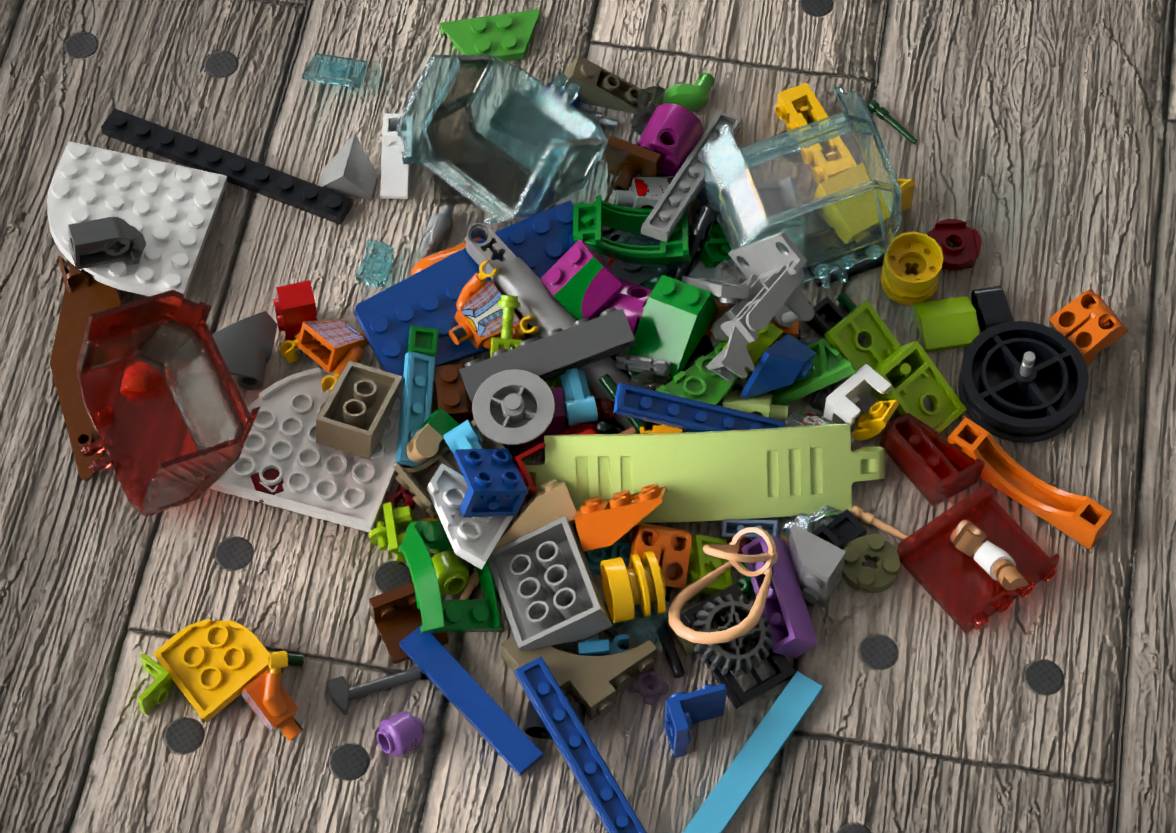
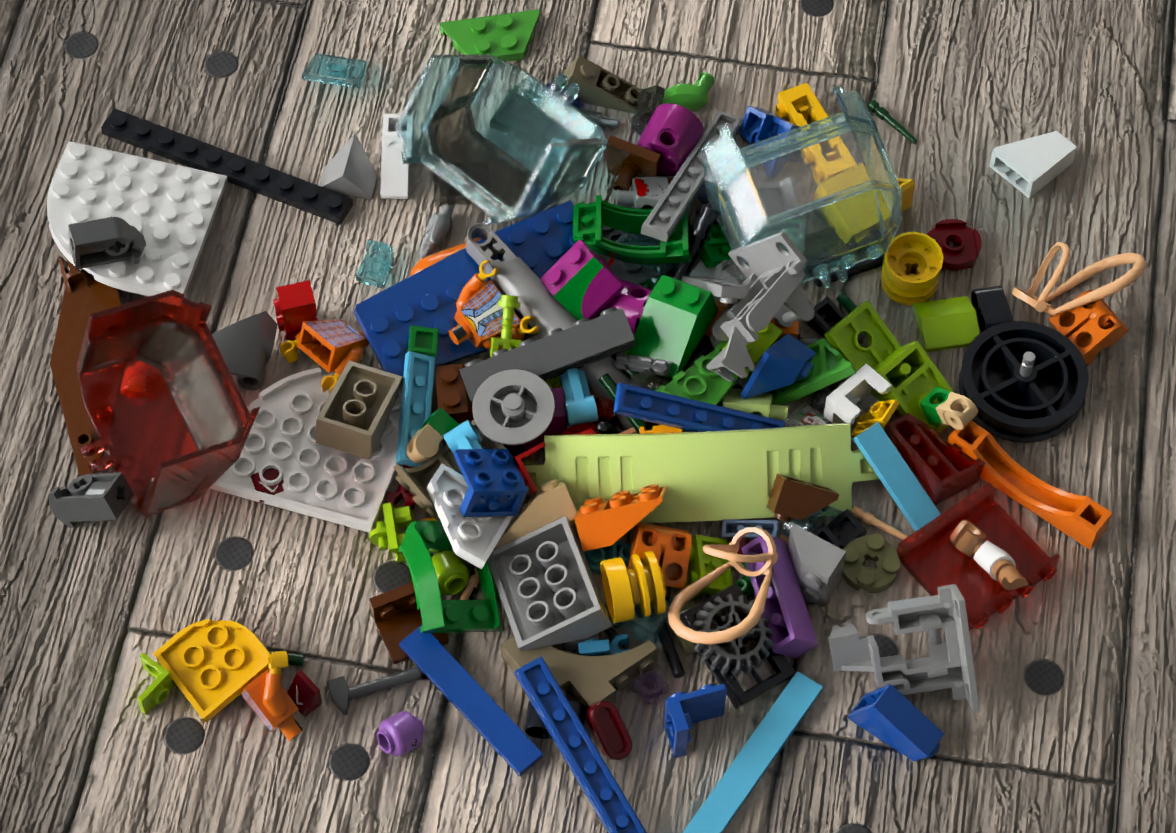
none -> dark grey piece [49,472,134,528]
none -> dark red slope [287,670,322,716]
none -> dark red tile [586,701,632,760]
none -> blue slope [739,106,799,173]
none -> reddish brown slope [767,473,839,522]
none -> light grey container [828,584,980,713]
none -> blue slope [847,684,944,761]
none -> medium azure tile [853,422,944,537]
none -> tan leg [919,387,978,430]
none -> white slope [989,131,1077,198]
none -> light nougat animal [1012,242,1147,315]

